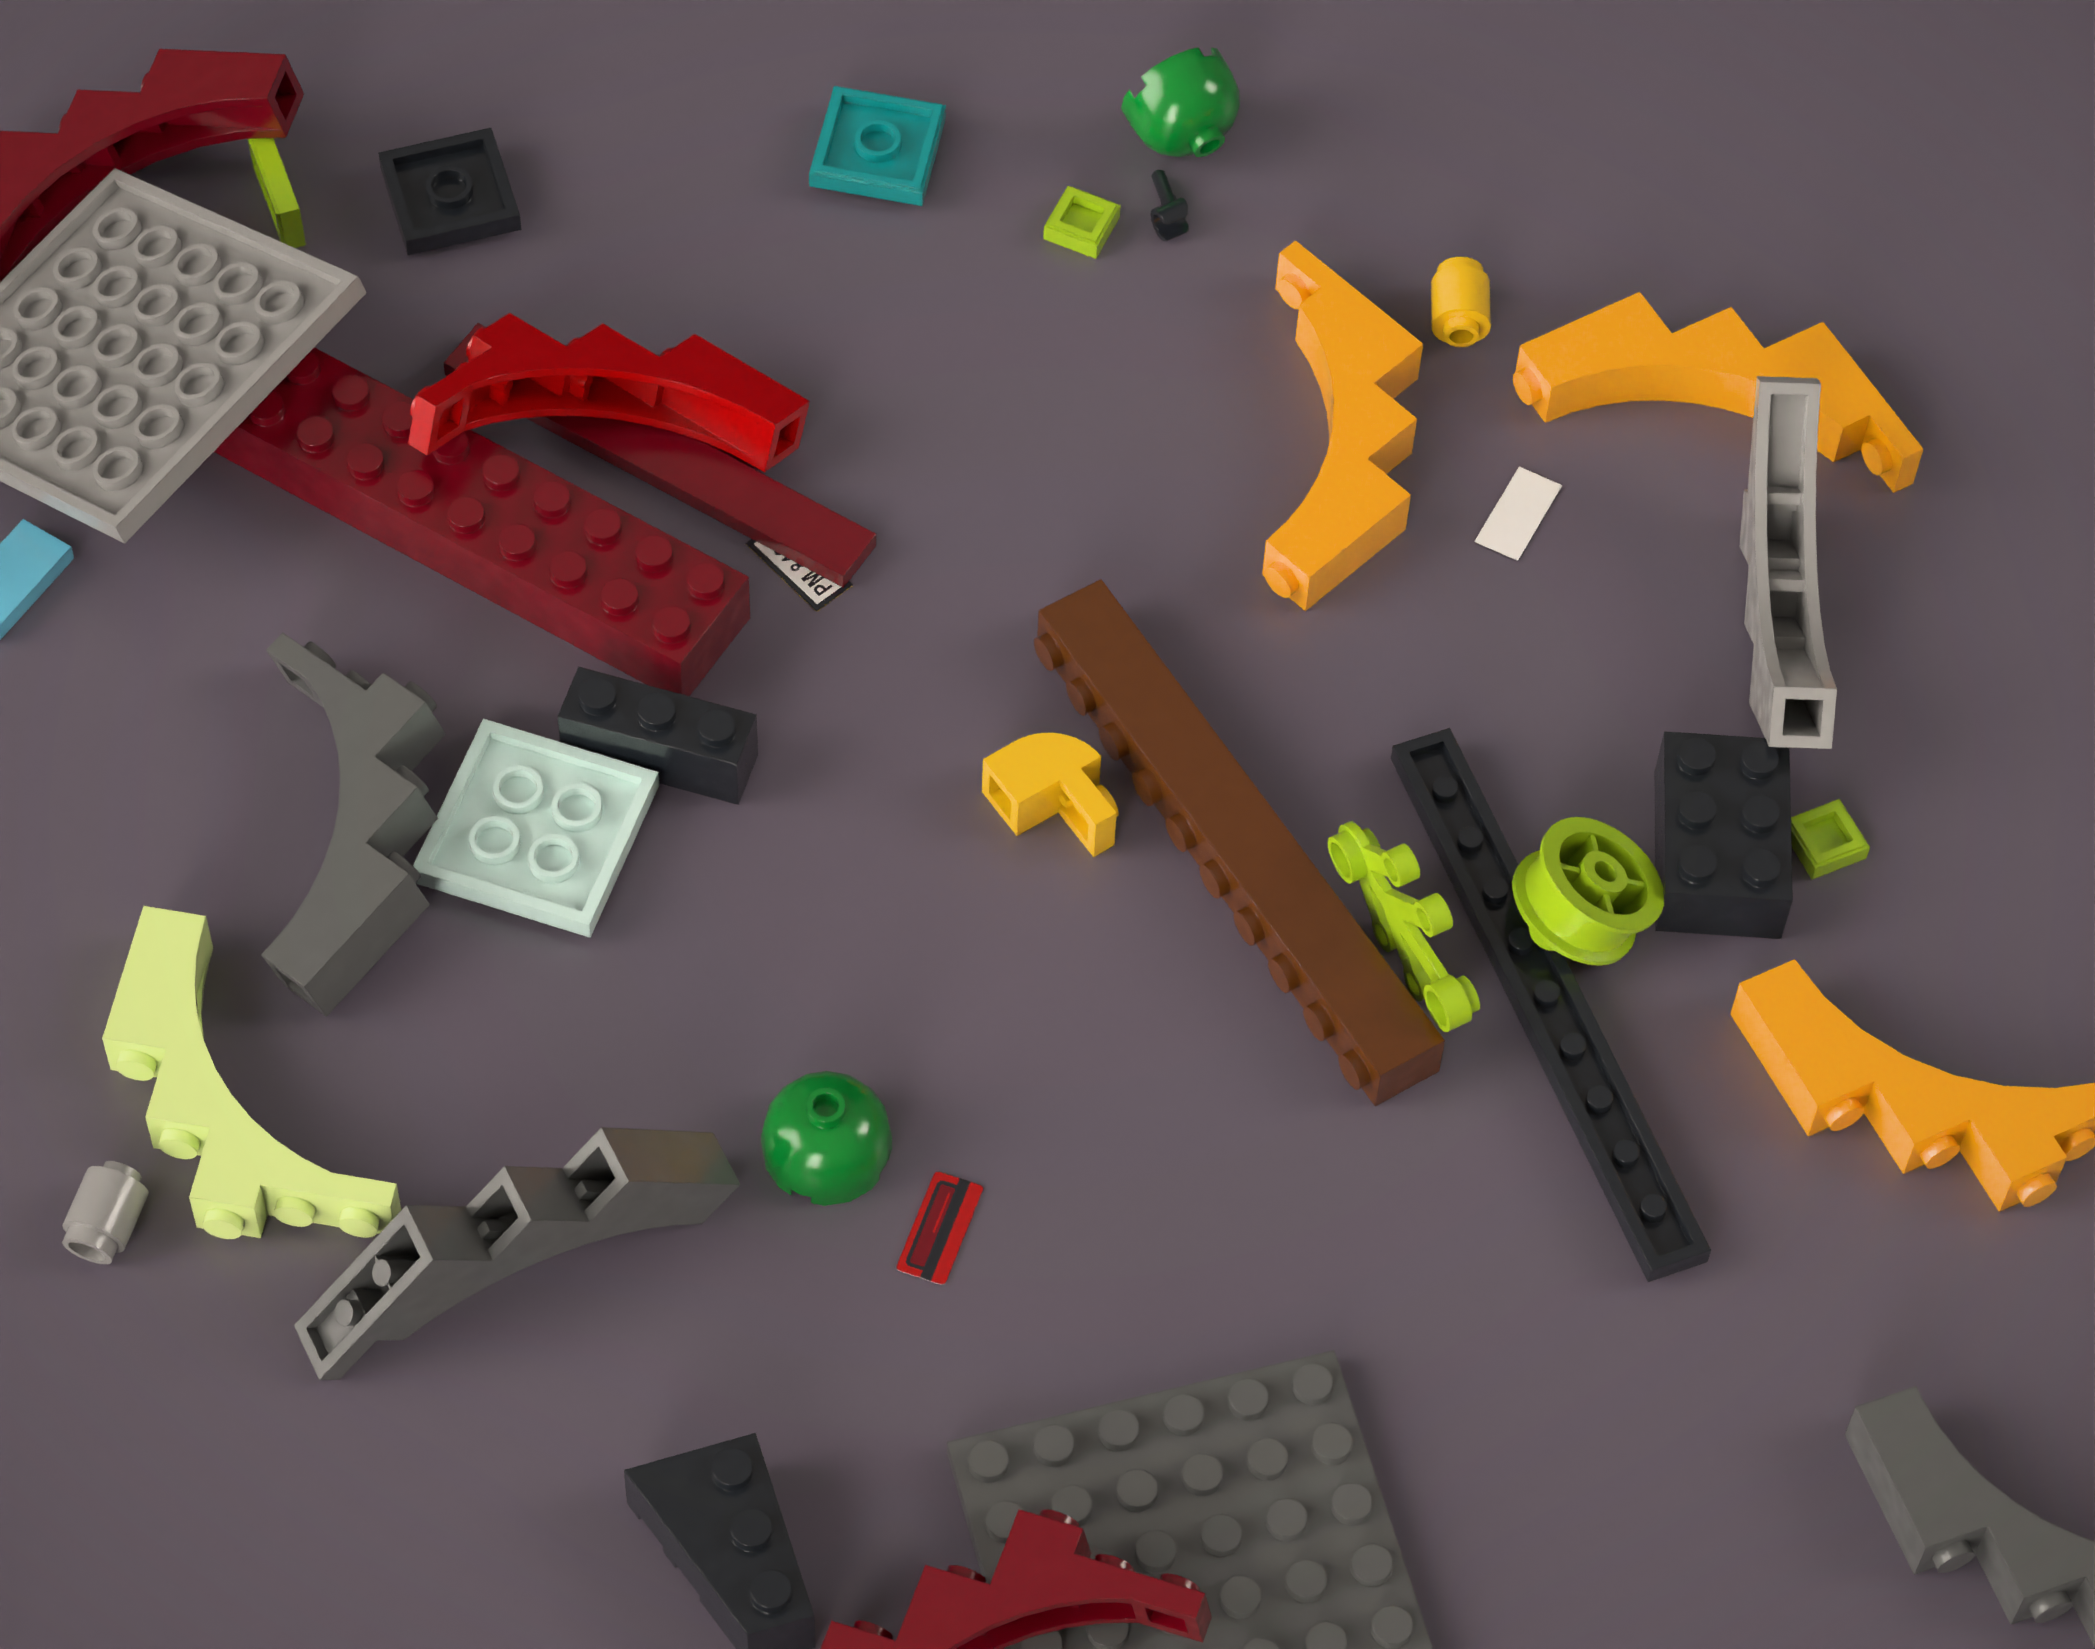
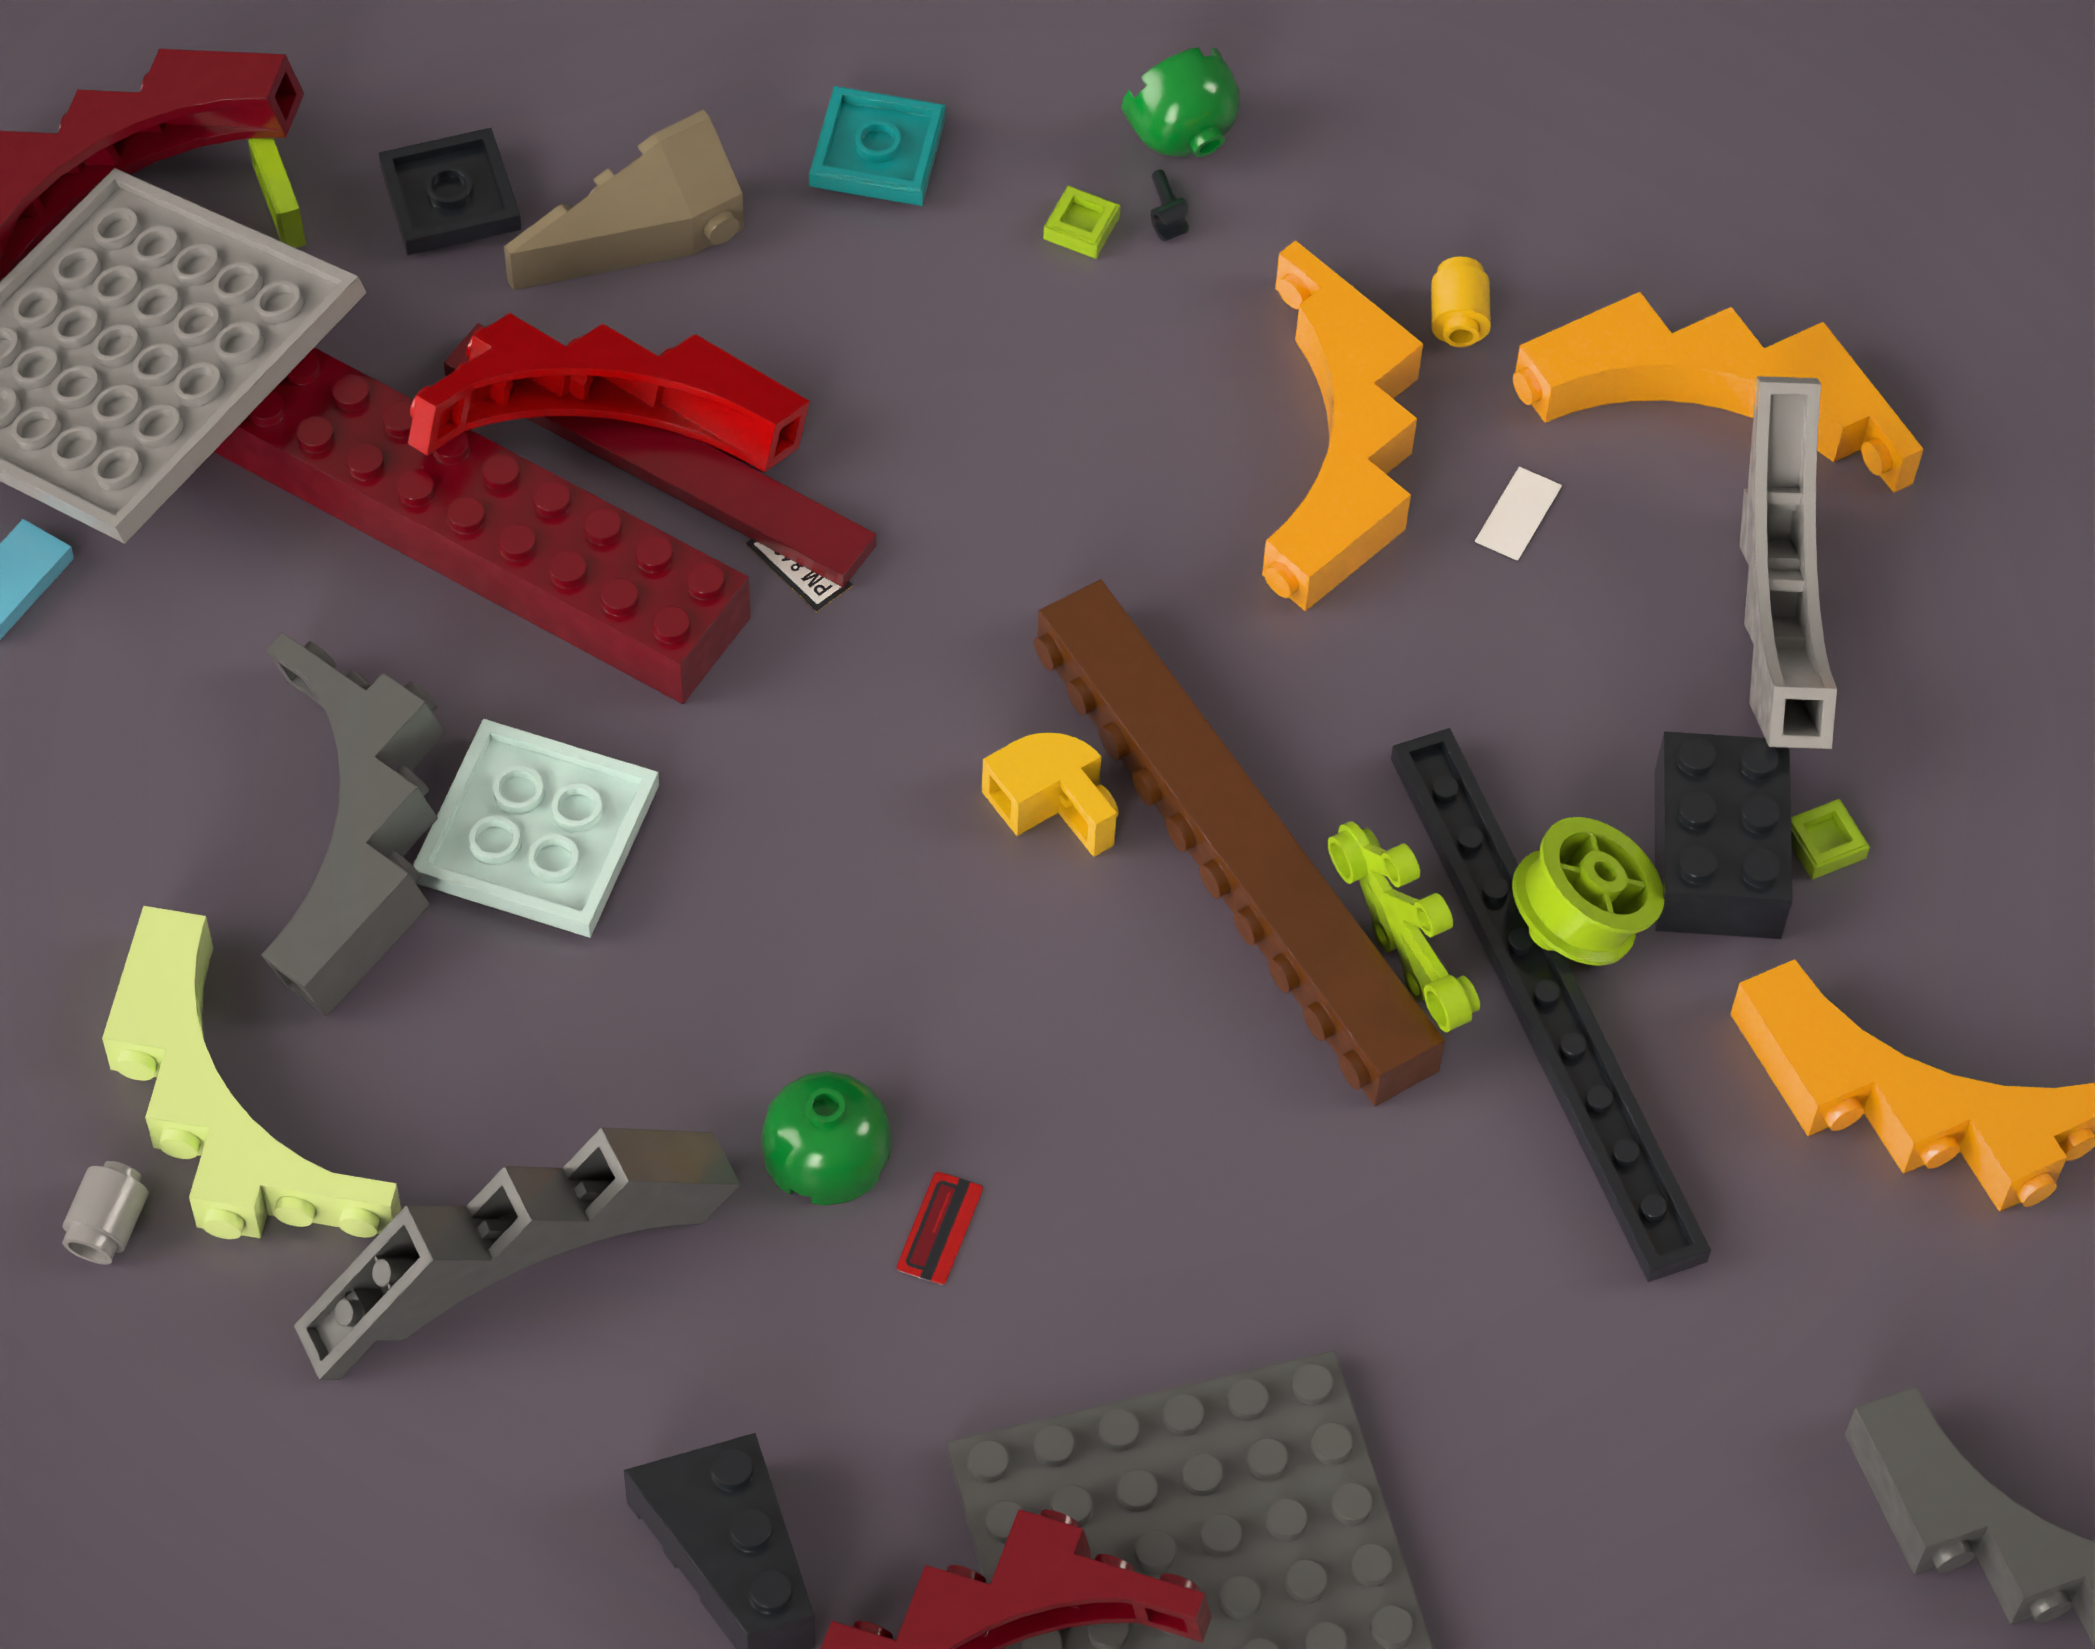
black brick [557,666,758,805] -> none
none -> dark tan wedge [504,109,744,290]

